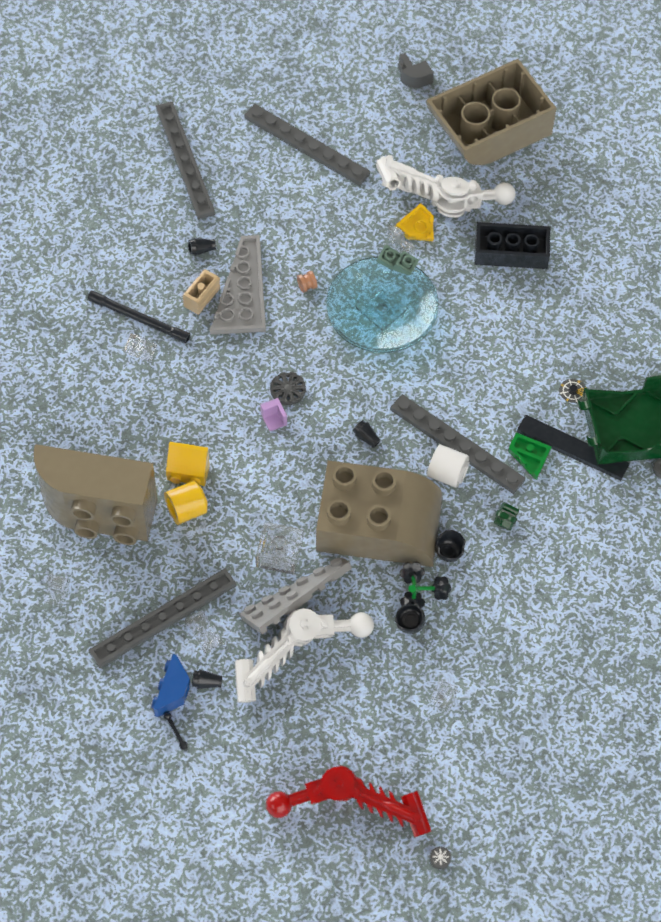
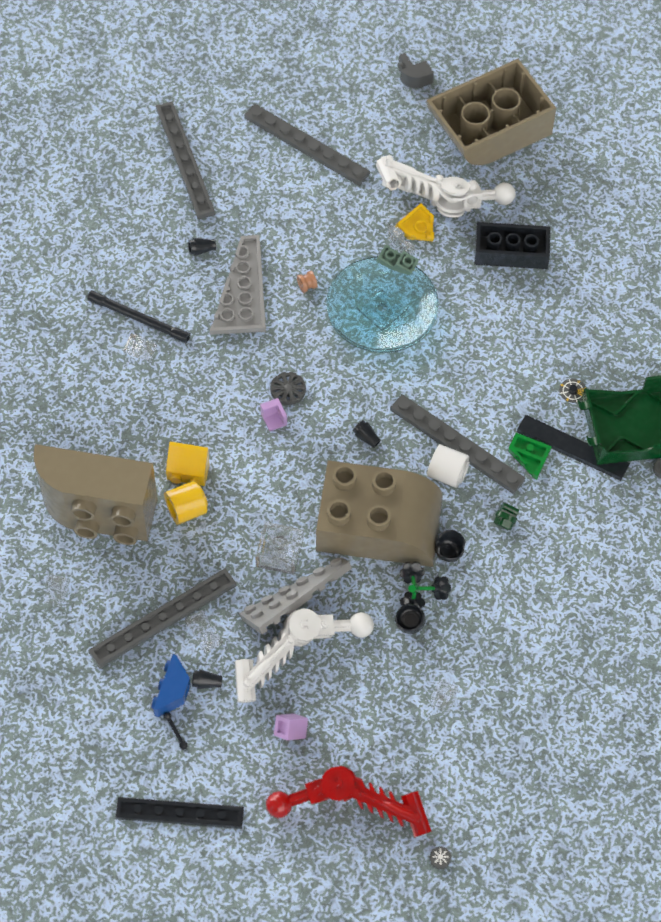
tan brick [183,269,220,315] -> none
none -> black tile [115,797,244,829]
none -> lavender panel [274,714,308,740]

